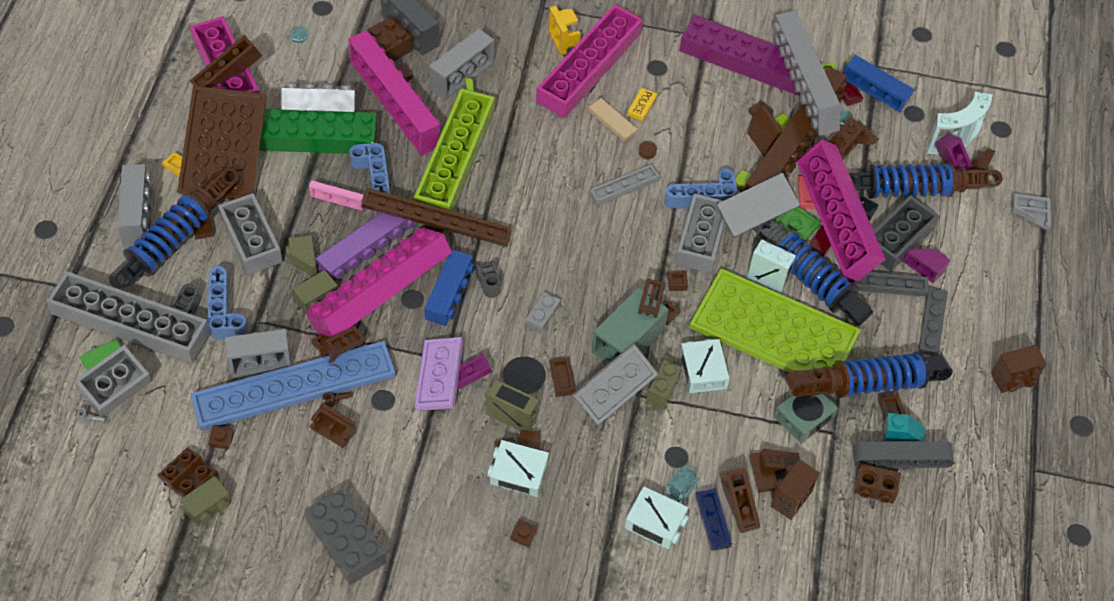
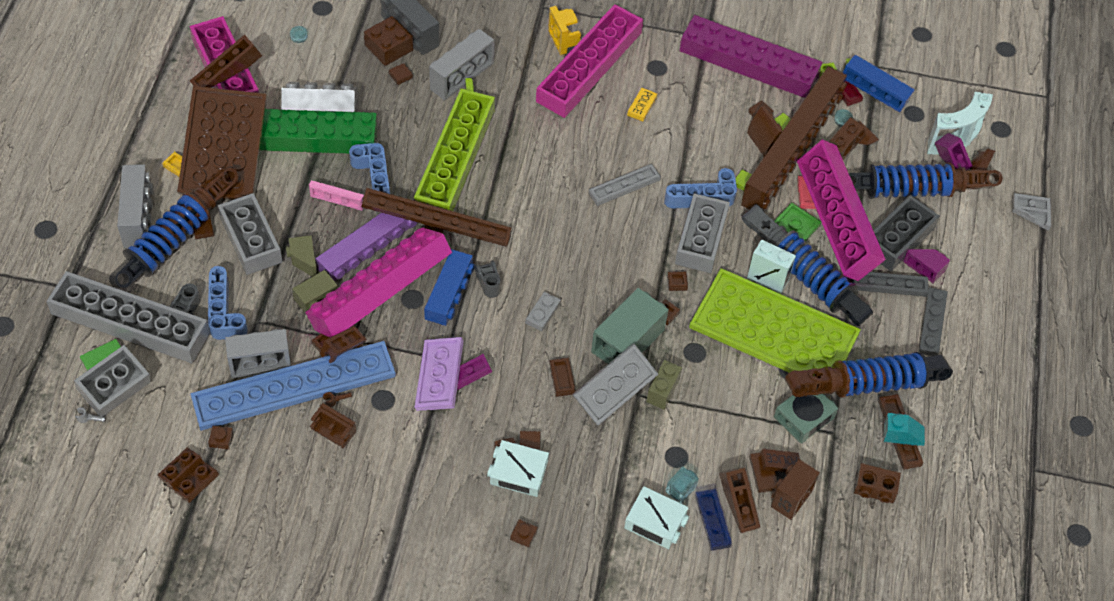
olive brick [180,476,231,526] -> none
dark grey brick [305,489,386,585] -> none
dark pink brick [348,30,441,156] -> none
olive brick [484,380,539,431] -> none
black sticker [503,357,546,394] -> none
tan tile [588,98,638,142] -> none
reddish brown tile [638,279,666,318] -> none
reddish brown tile [639,141,657,159] -> none
light aqua brick [679,339,729,393] -> none
light grey tile [716,173,800,238] -> none
light grey brick [773,10,840,136] -> none
dark red tile [809,226,832,257] -> none
dark grey beam [853,441,954,468] -> none
black tile [860,197,879,221] -> none
reddish brown brick [991,344,1047,393] -> none

